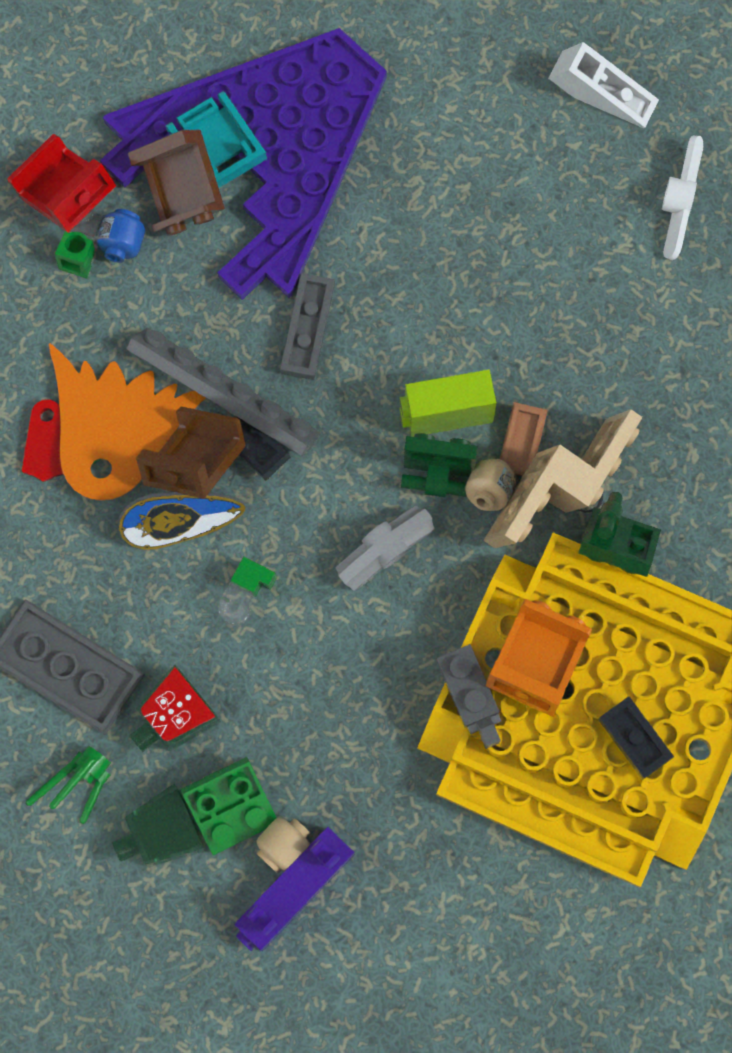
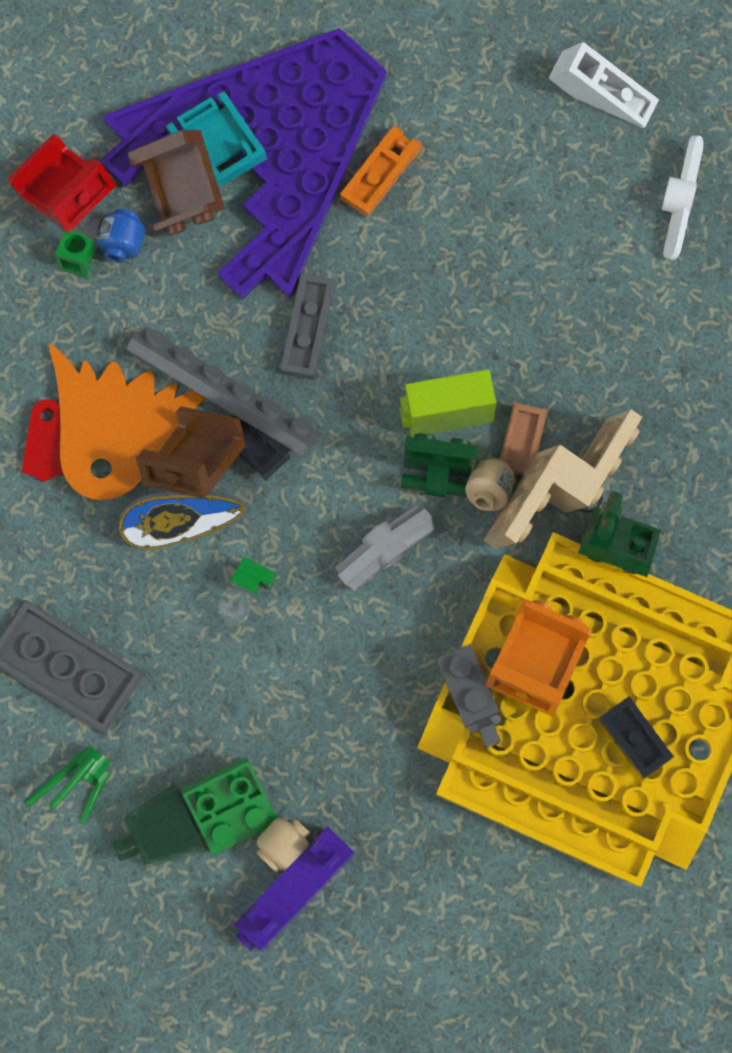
red torso [129,664,221,752] -> none
none -> orange plate [340,126,423,218]

